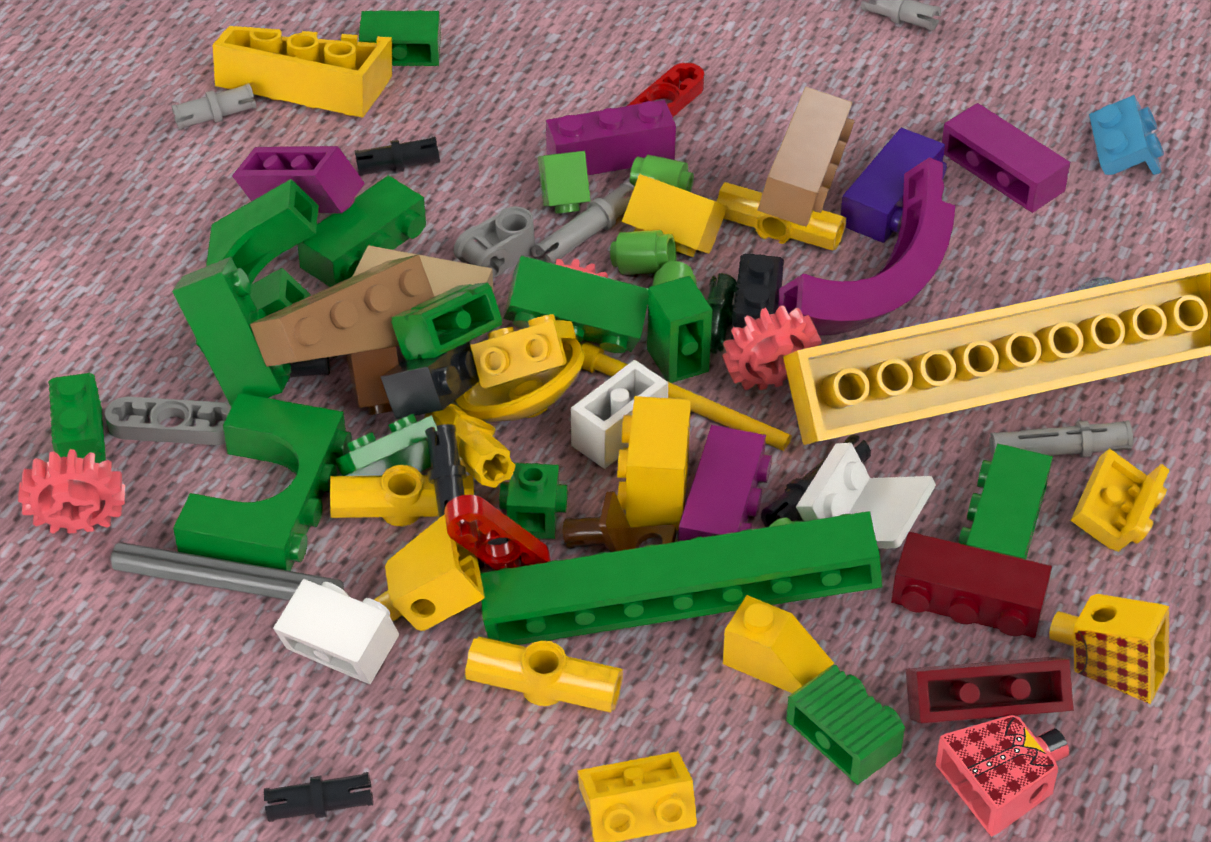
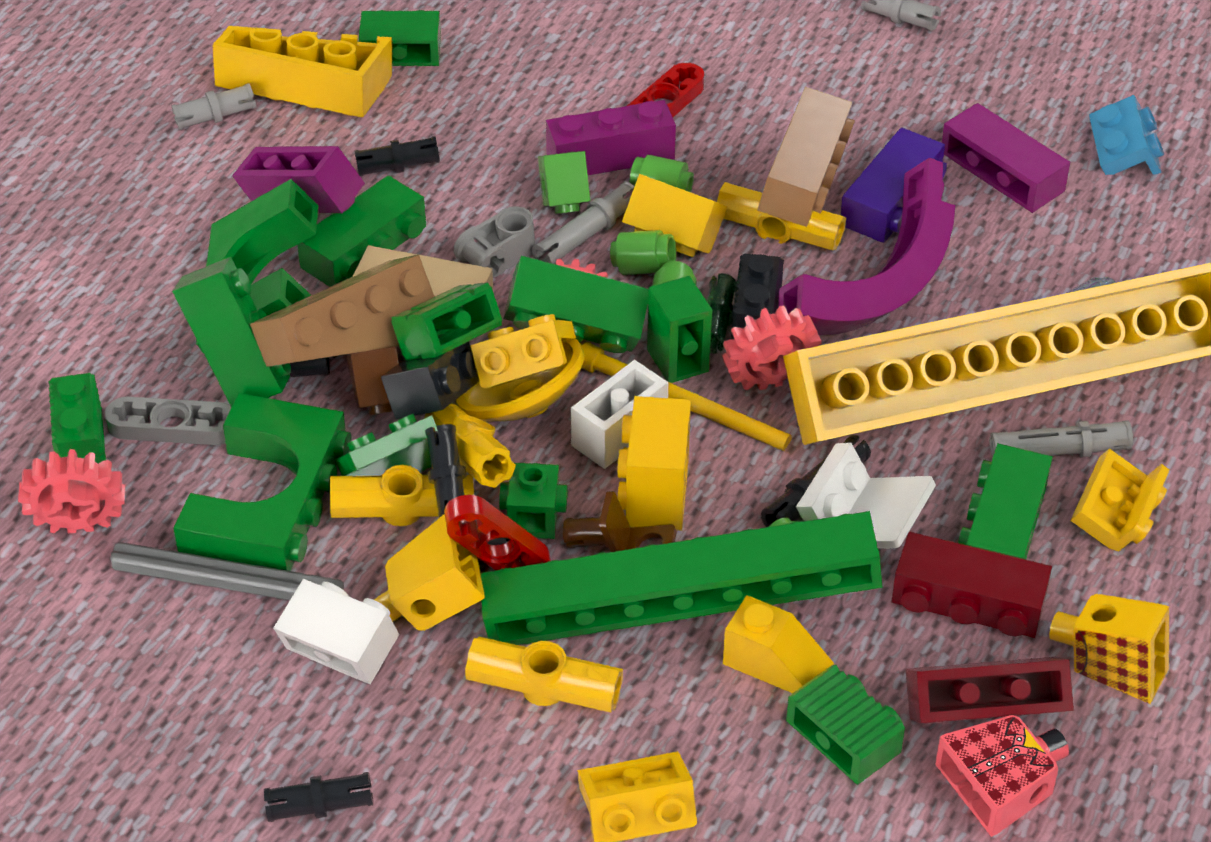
magenta brick [678,425,772,541] -> none

